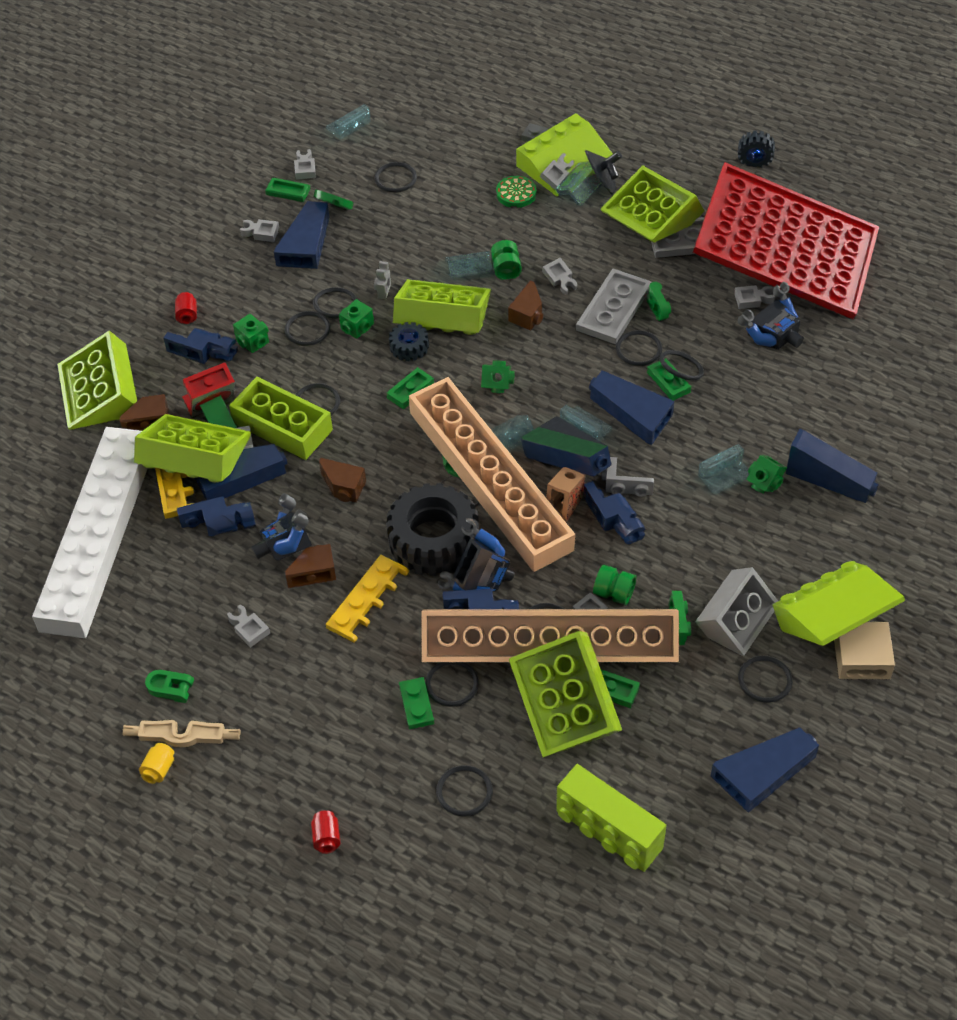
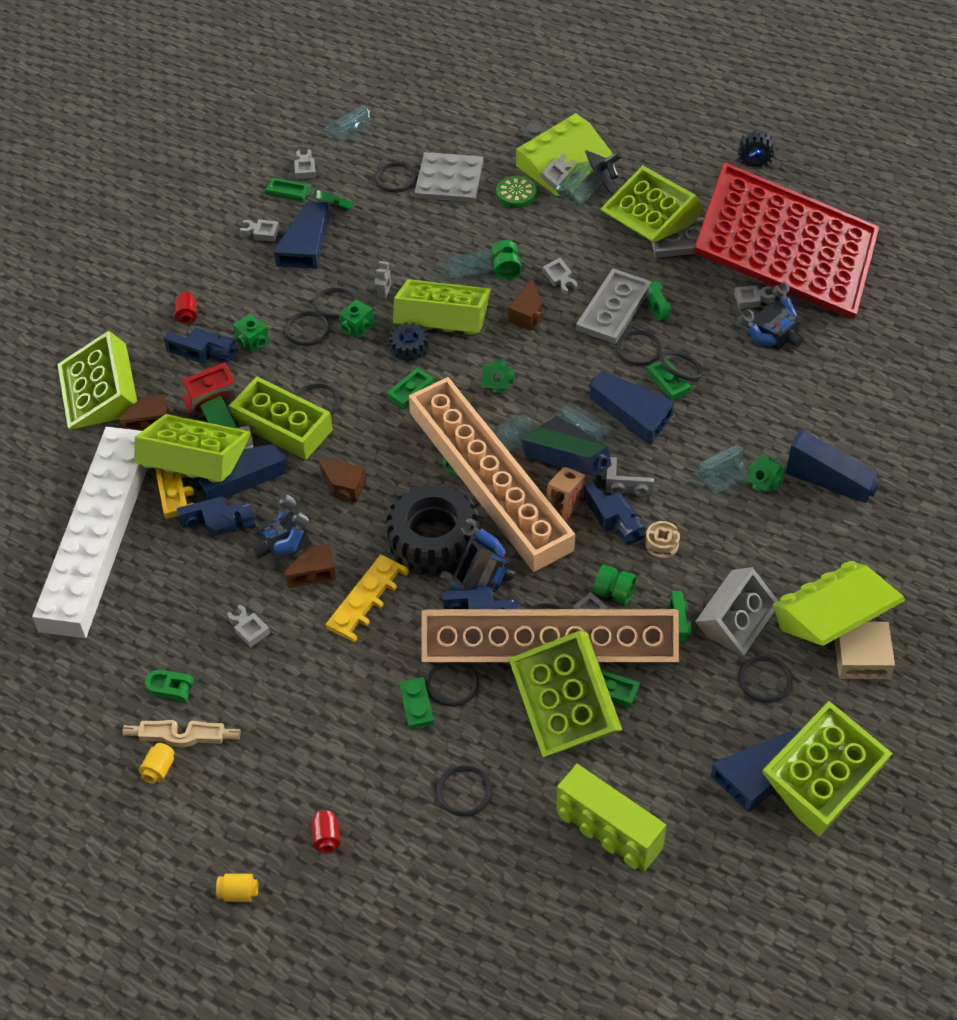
none -> yellow brick [216,874,258,902]
none -> light grey plate [414,152,484,202]
none -> tan wheel [645,521,680,558]
none -> lime slope [762,701,892,837]

